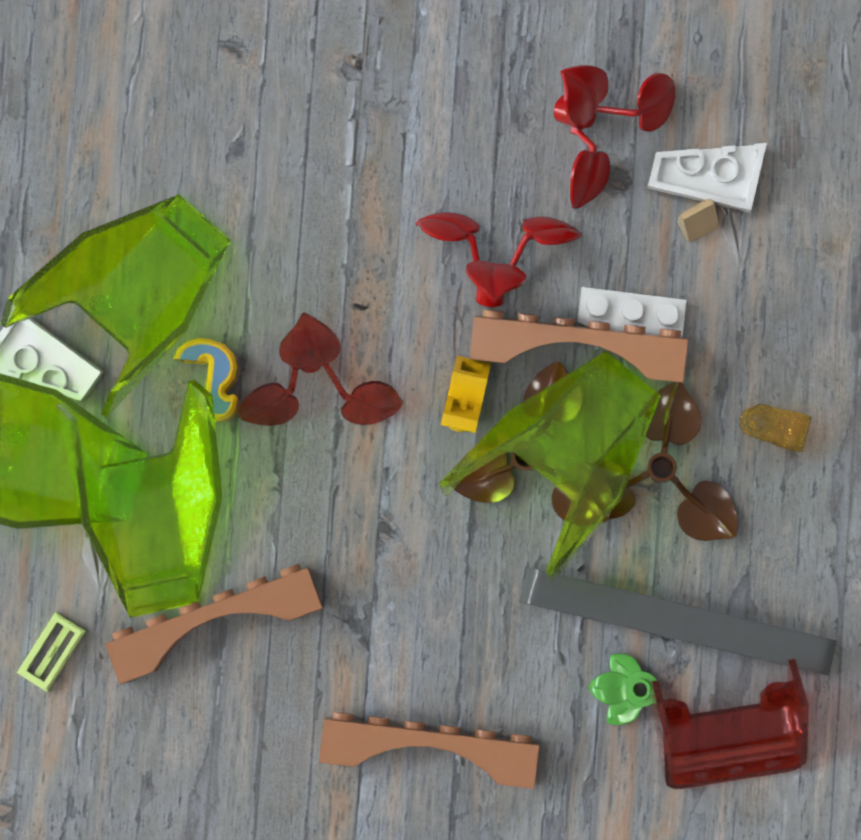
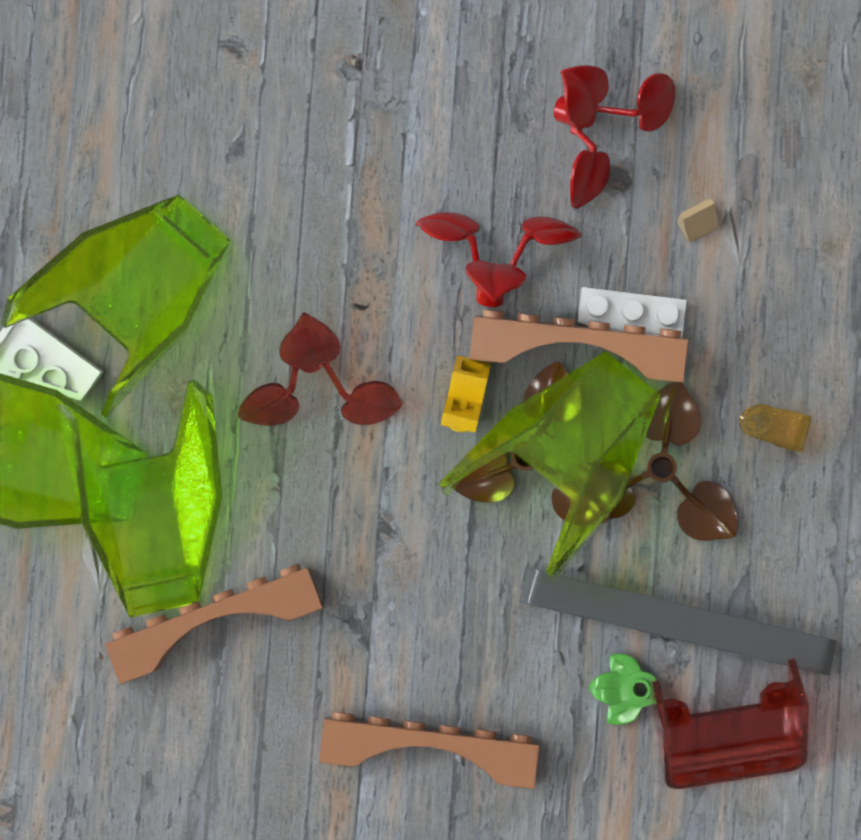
yellowish green tile [17,612,87,692] -> none
animal [173,338,240,423] -> none
white wing [647,143,767,213] -> none

